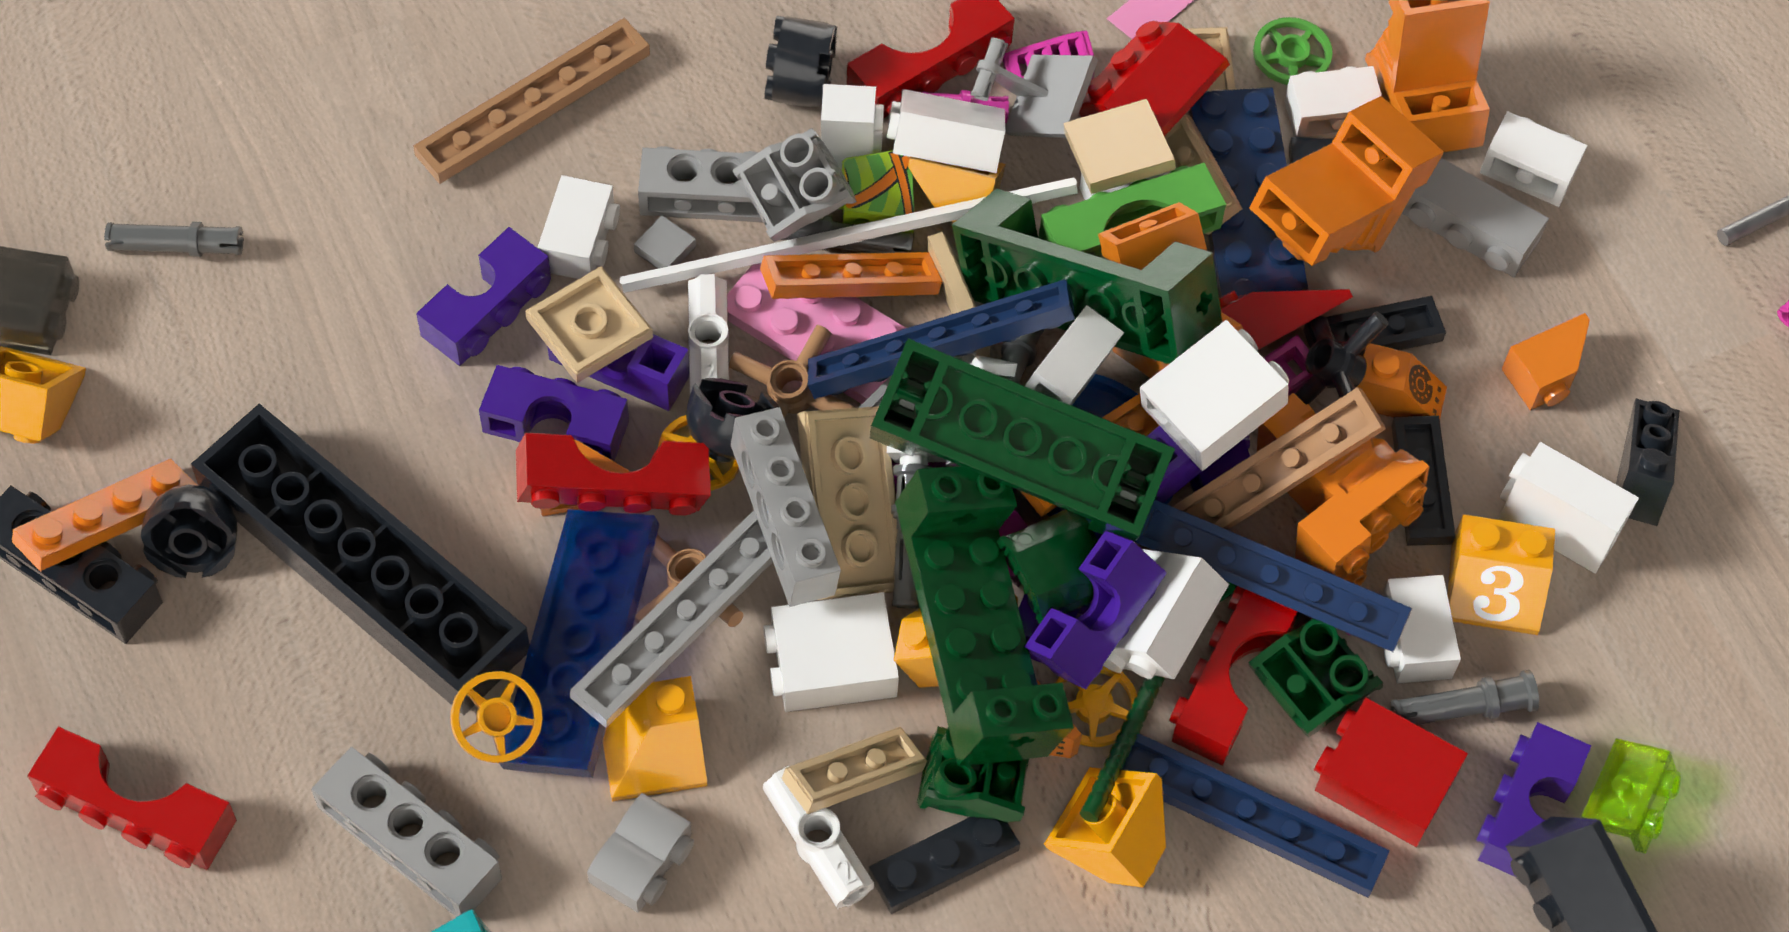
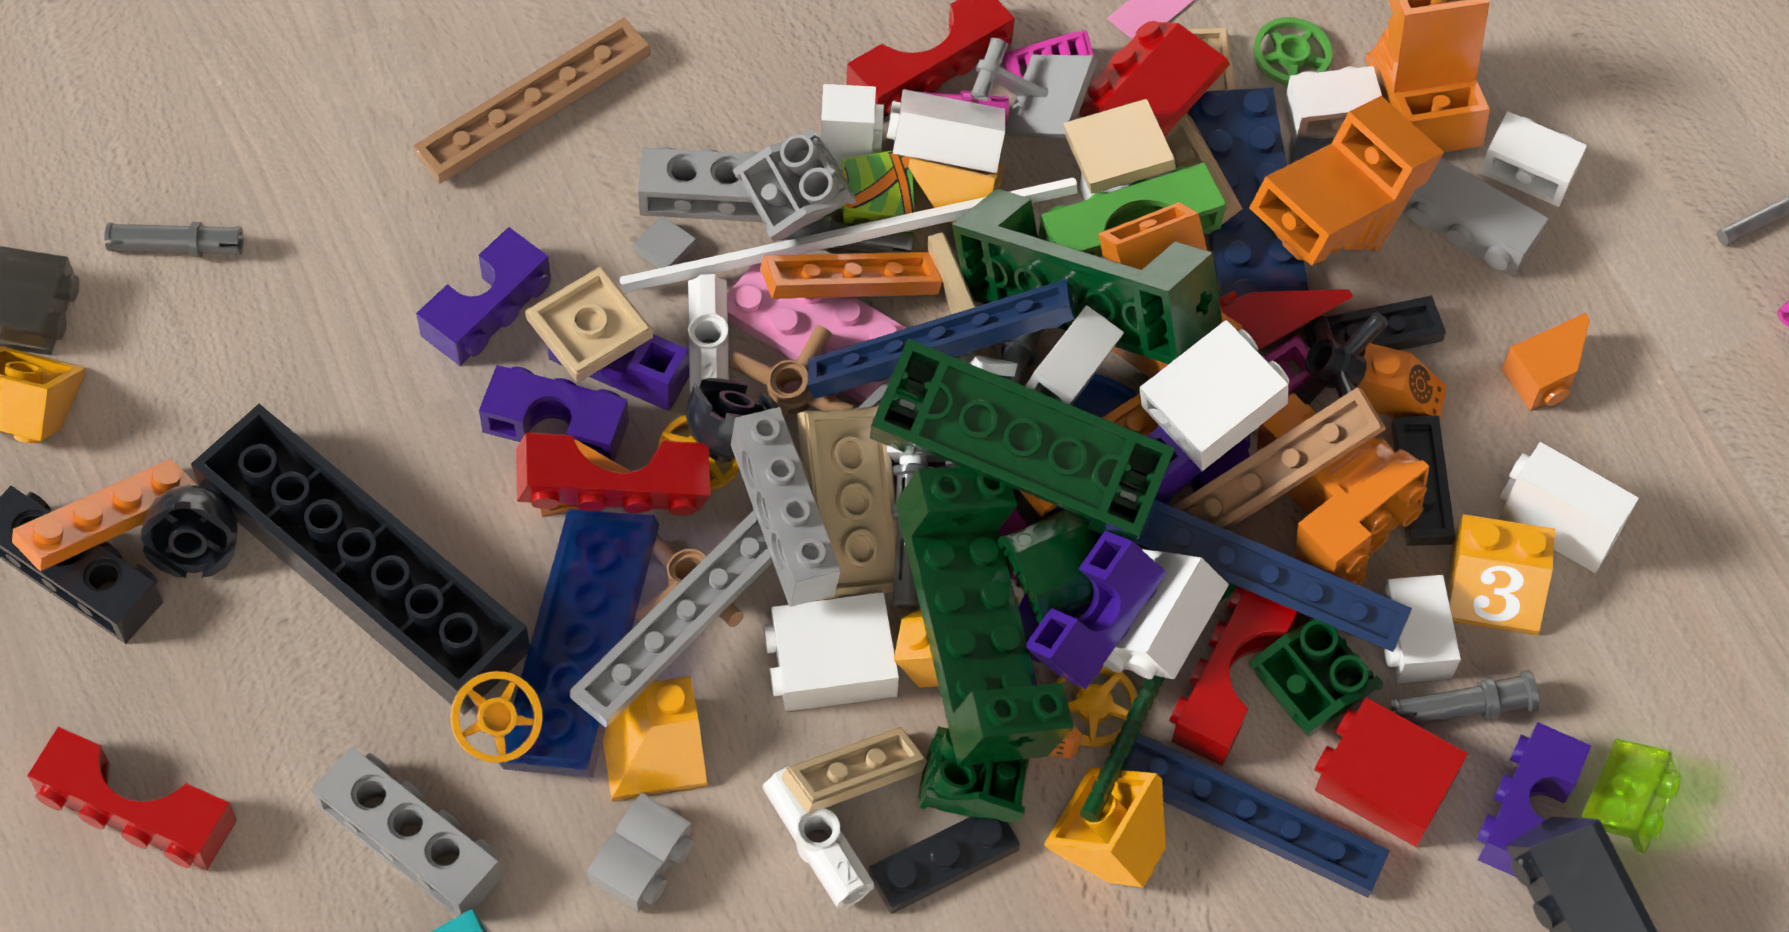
white brick [538,175,620,279] -> none
black brick [764,16,837,108] -> none
black slope [1616,398,1680,526] -> none

